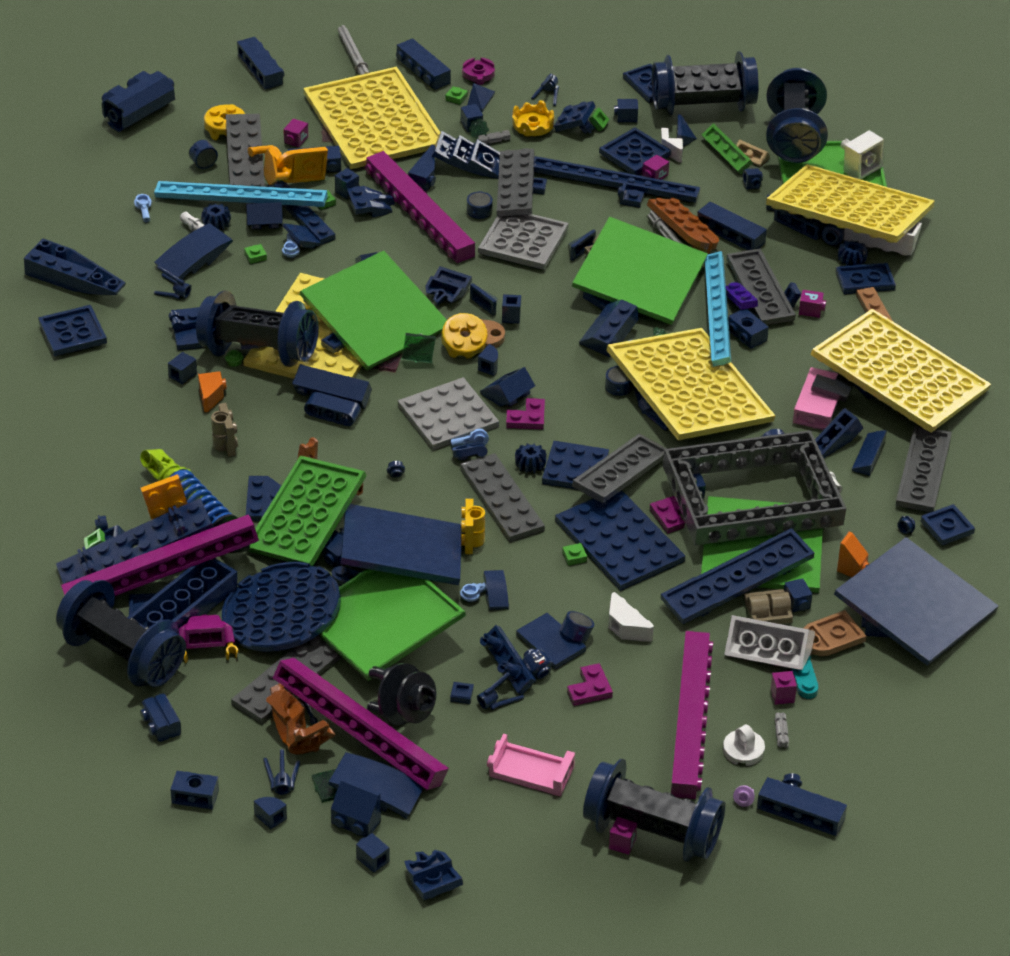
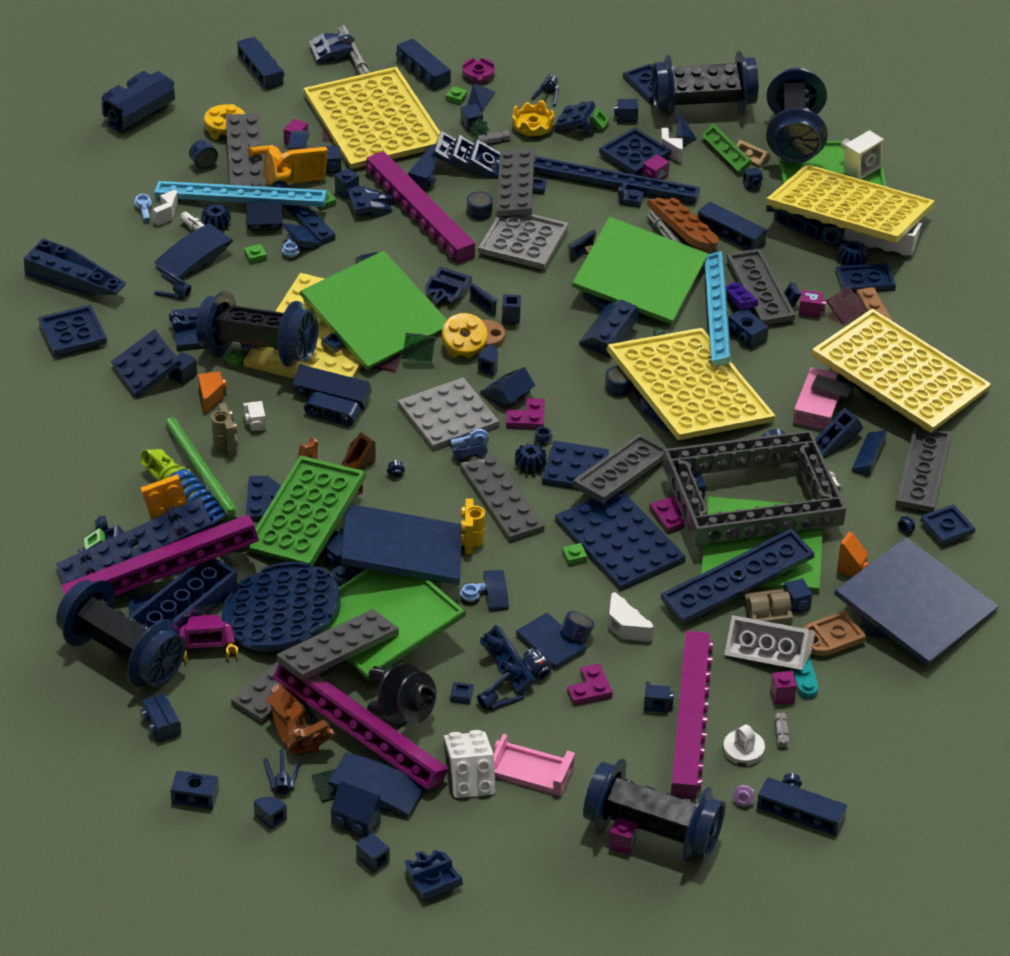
none -> dark blue plate [111,329,182,398]
none -> white slope [153,190,178,226]
none -> bright green axle [166,417,237,516]
none -> white brick [243,401,266,432]
none -> dark grey plate [277,609,399,681]
none -> dark blue slope [288,130,310,151]
none -> dark blue plate [309,33,355,64]
none -> reddish brown slope [341,432,376,470]
none -> white bracket [444,730,495,798]
none -> dark blue plate [534,427,553,444]
none -> dark blue brick [644,682,674,712]
none -> clear pink piece [826,286,865,325]

